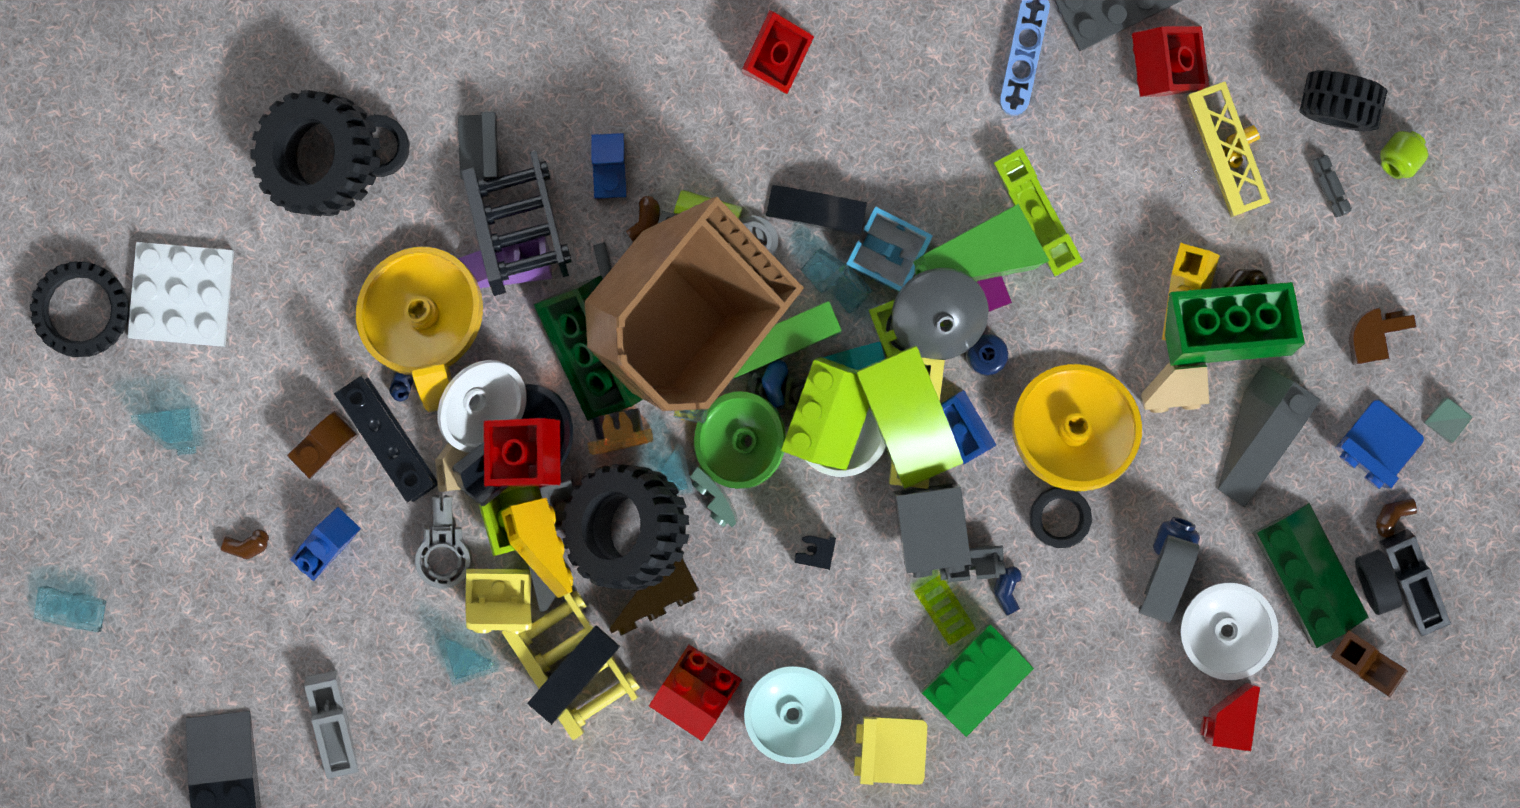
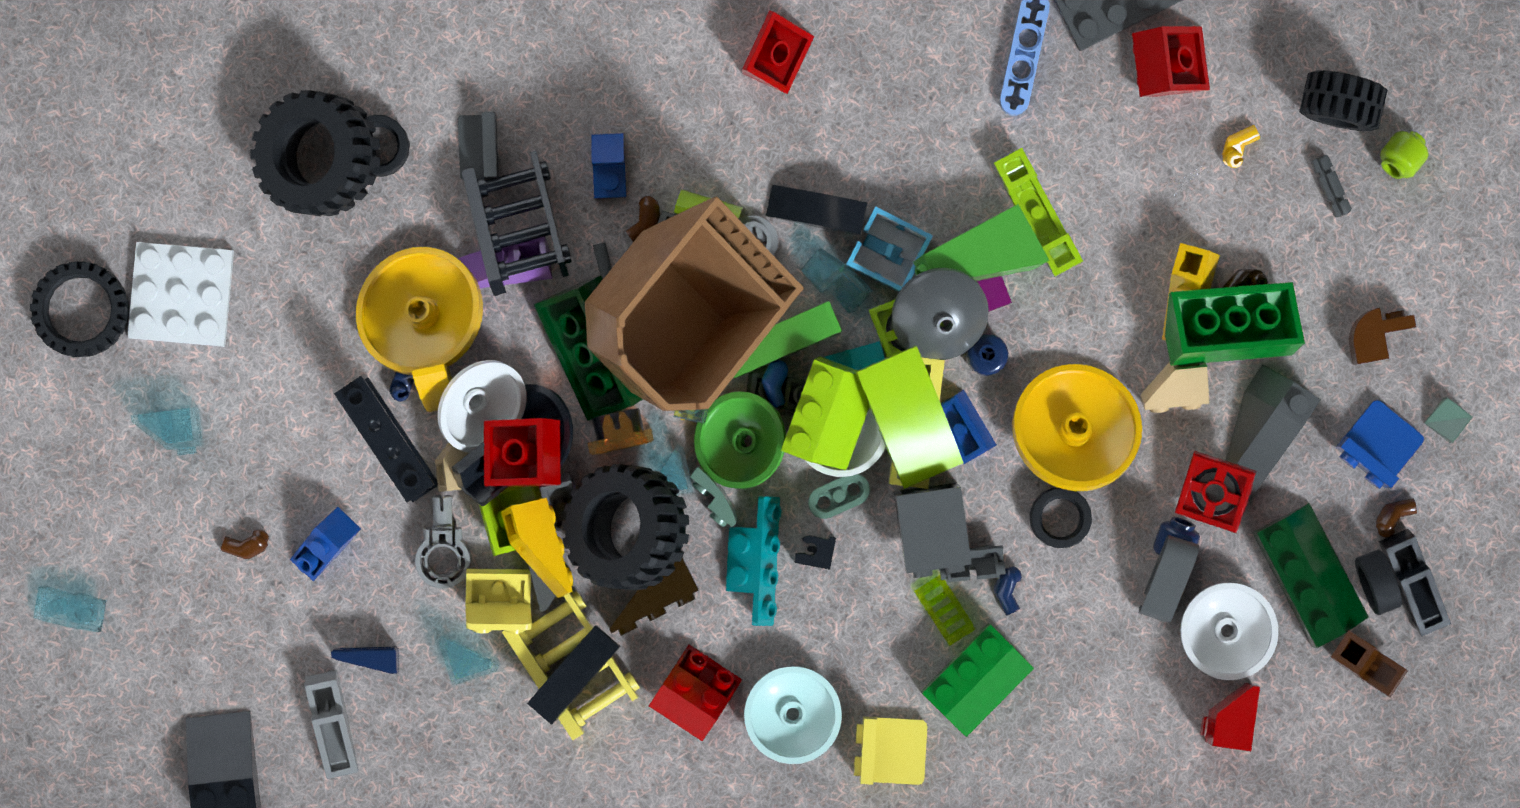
reddish brown brick [287,411,360,479] -> none
light yellow fence [1186,81,1270,218] -> none
none -> dark blue slope [331,646,399,674]
none -> teal bracket [726,496,782,626]
none -> sand green plate [808,474,870,519]
none -> red piece [1175,451,1257,533]

